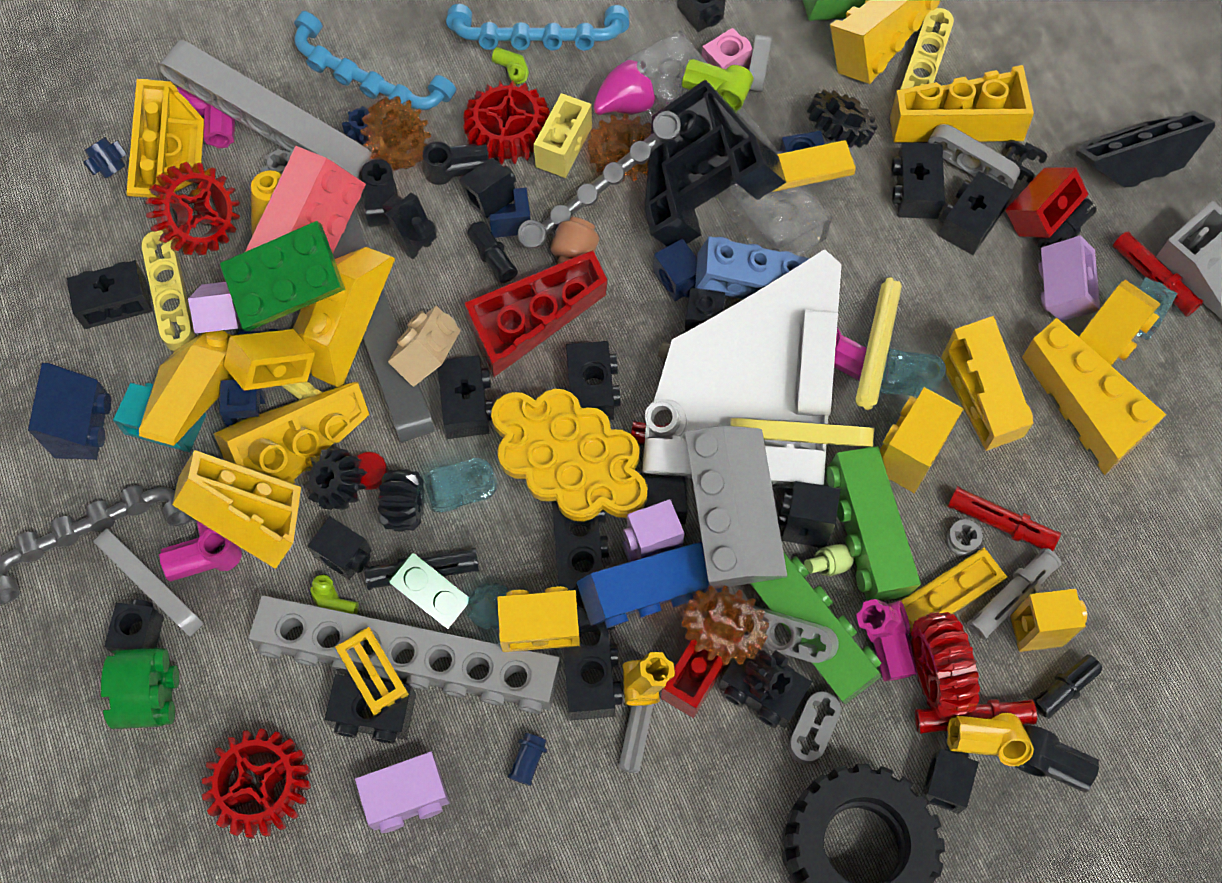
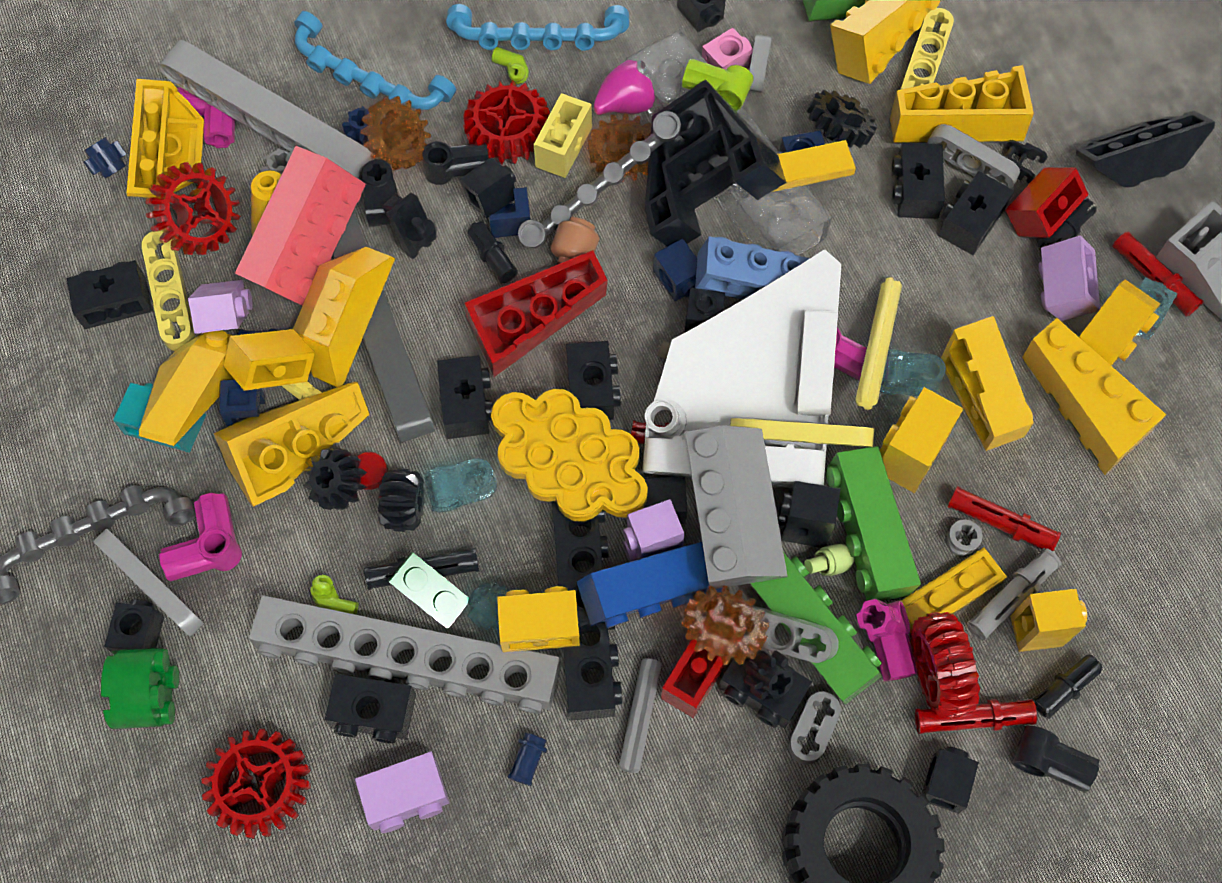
dark blue slope [28,363,111,460] -> none
yellow wedge [172,450,301,569] -> none
green plate [220,221,346,331] -> none
black brick [307,516,371,580] -> none
yellow tile [335,627,409,716] -> none
tan brick [388,305,461,387] -> none
yellow piece [623,652,675,706] -> none
yellow piece [947,713,1034,766] -> none

